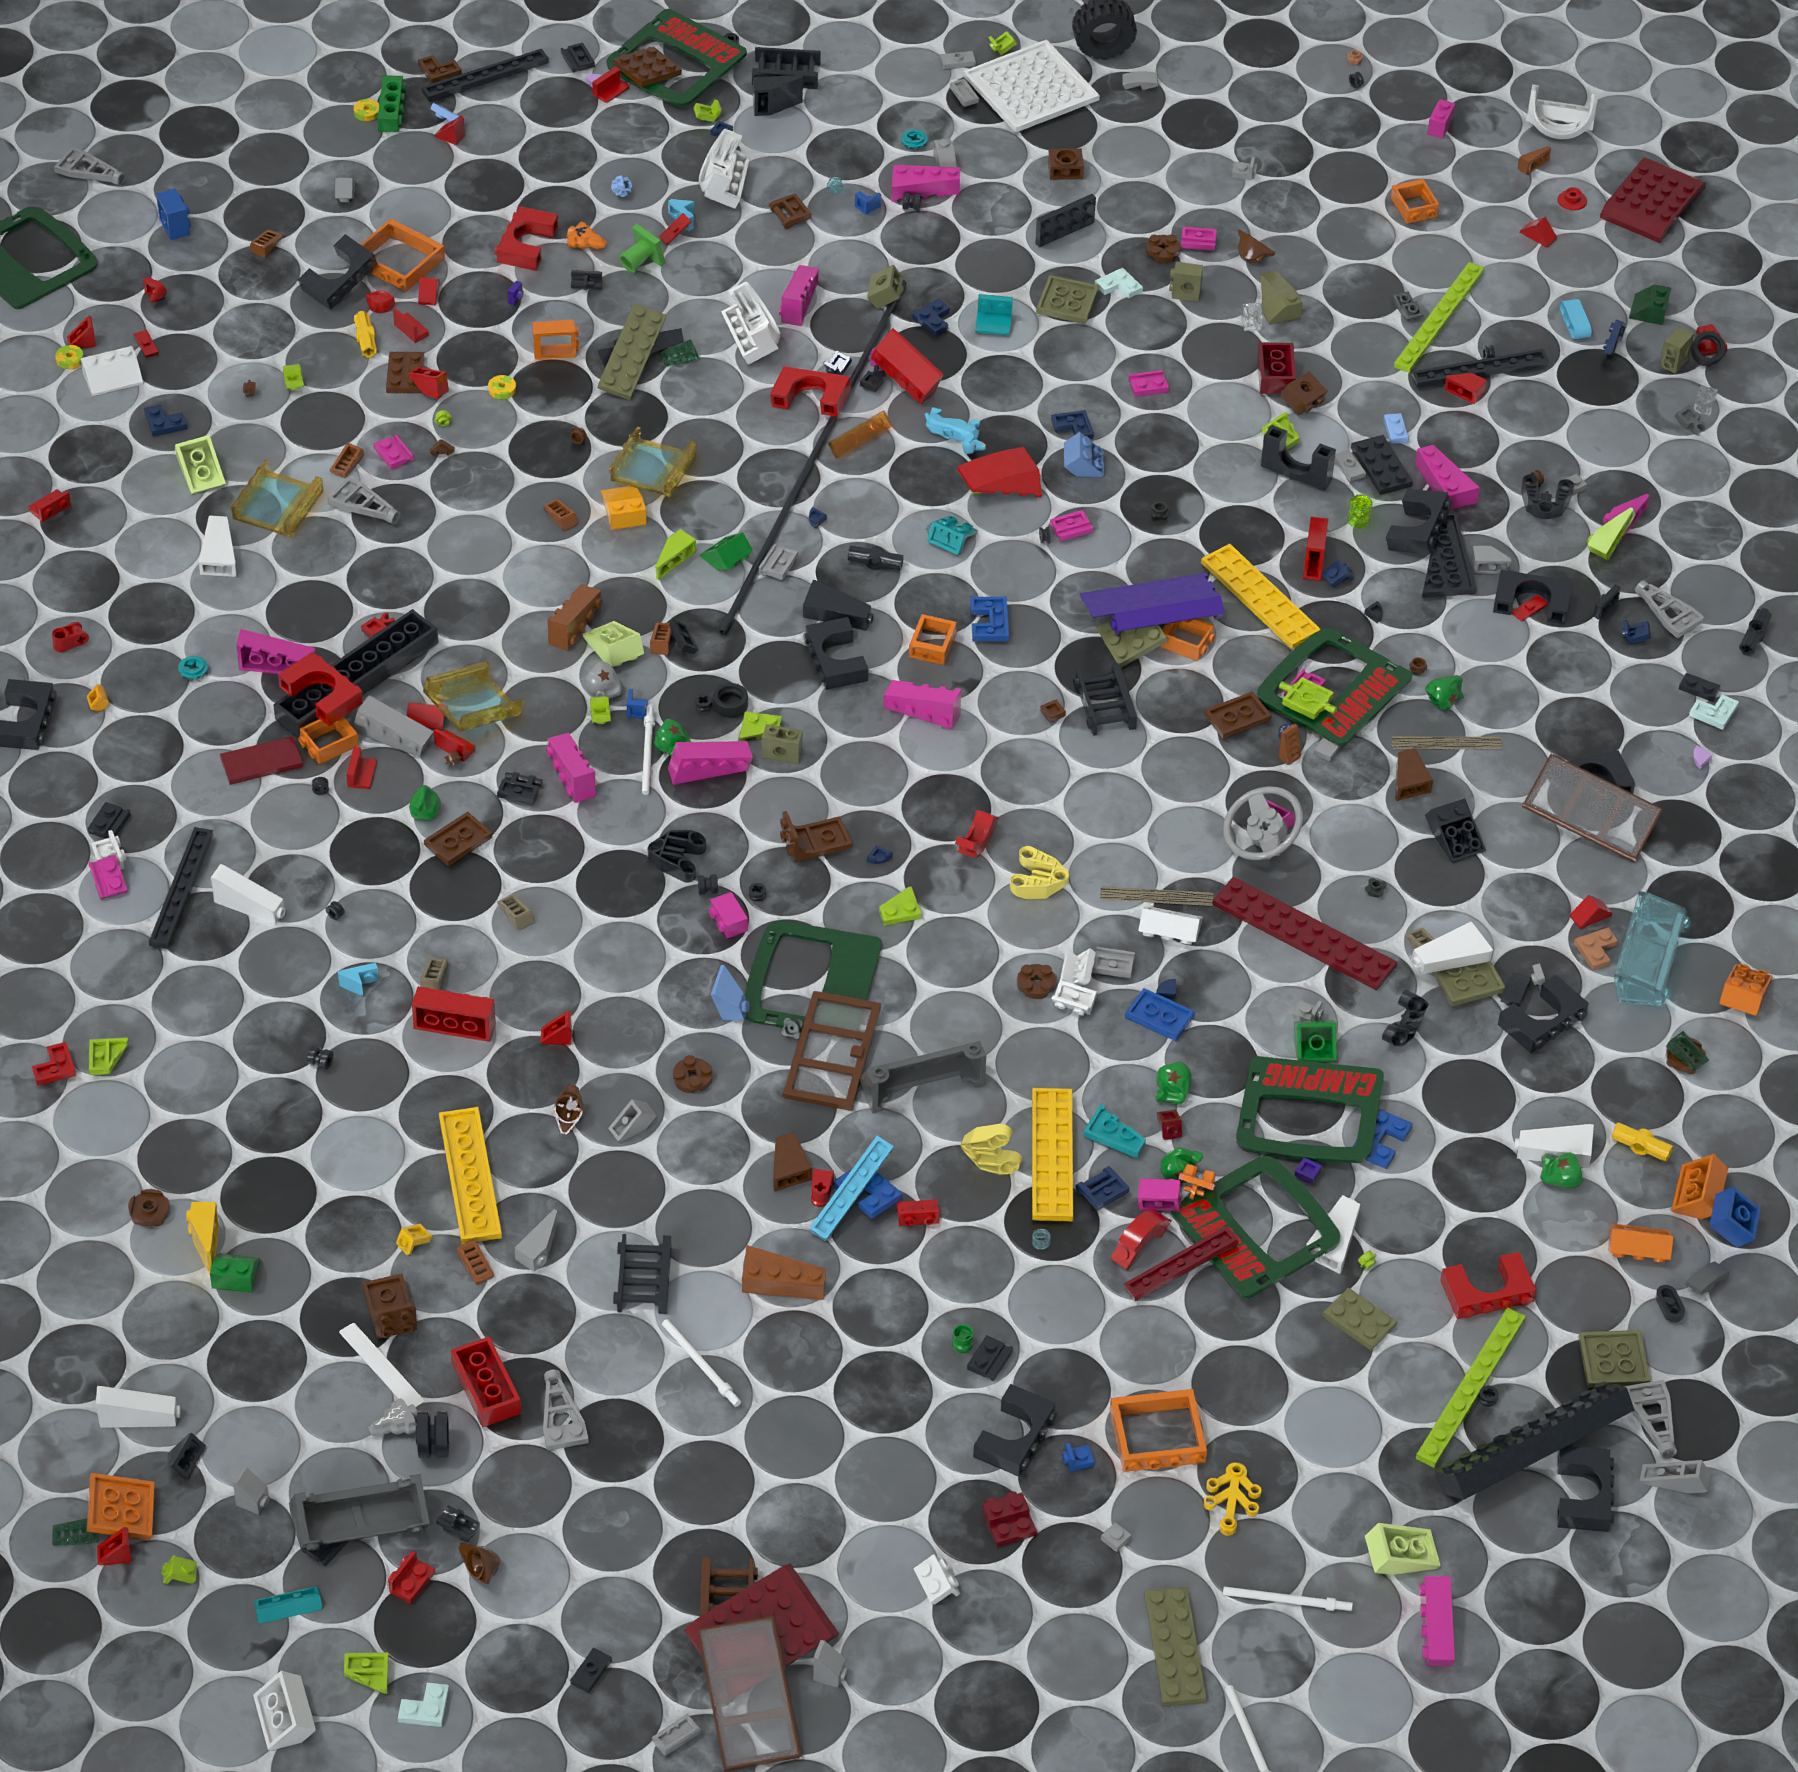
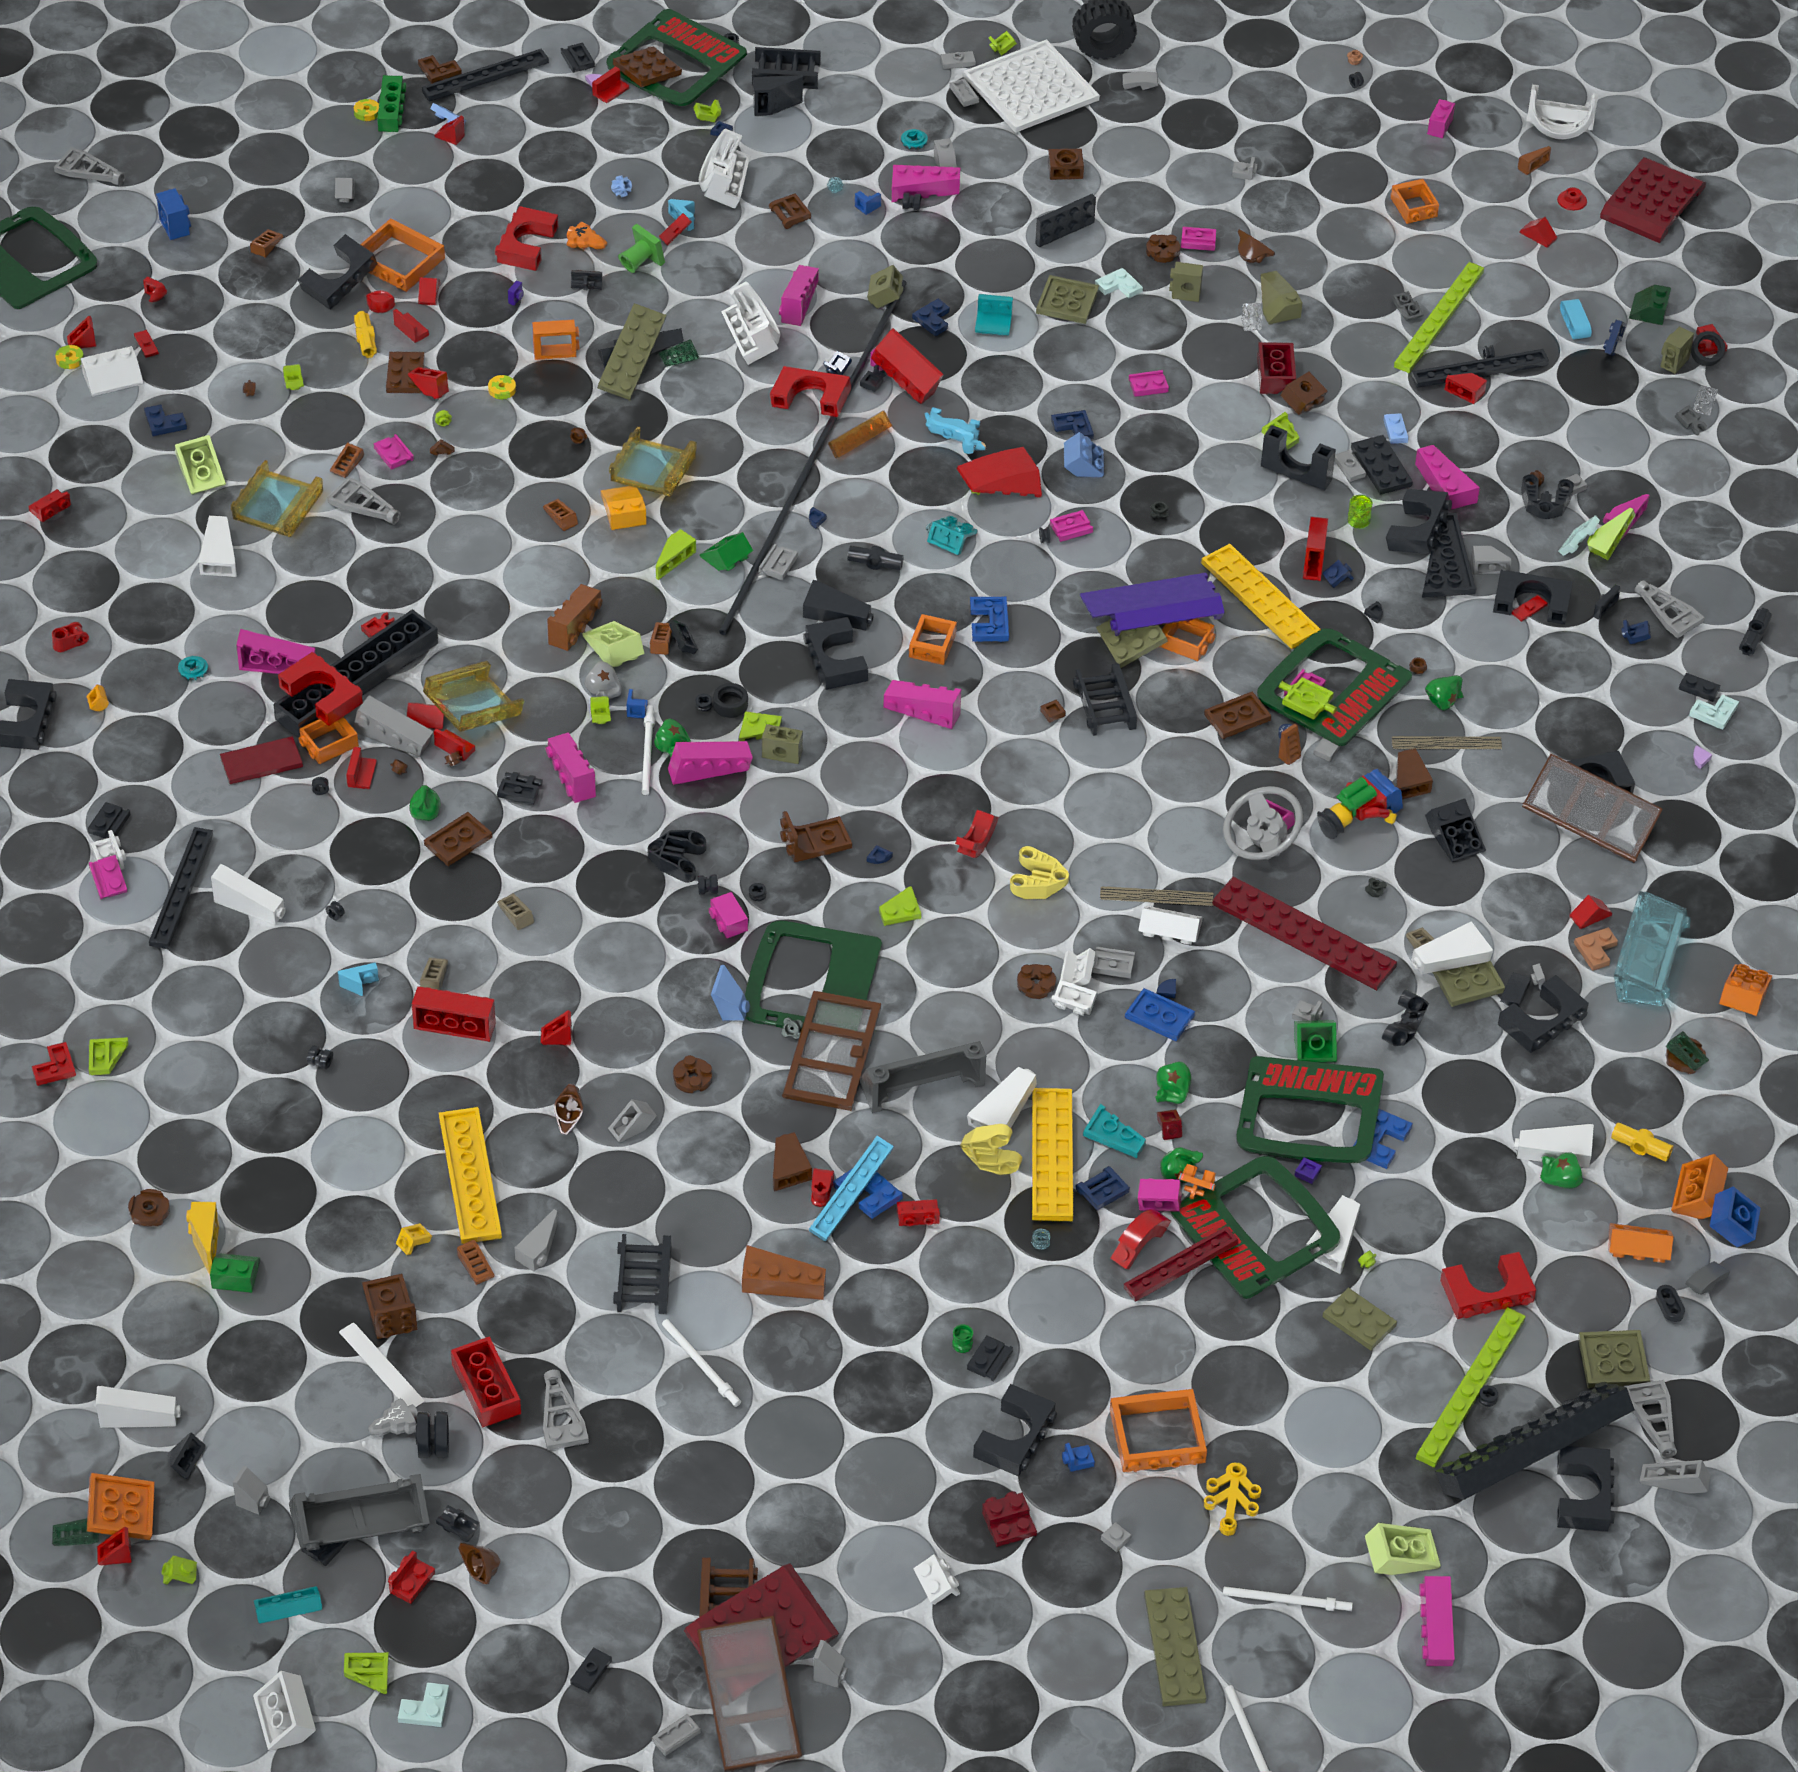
none -> reddish brown plate [390,759,408,775]
none -> white slope [967,1067,1037,1128]
none -> piece [1317,769,1403,839]
none -> light aqua plate [1559,516,1600,556]

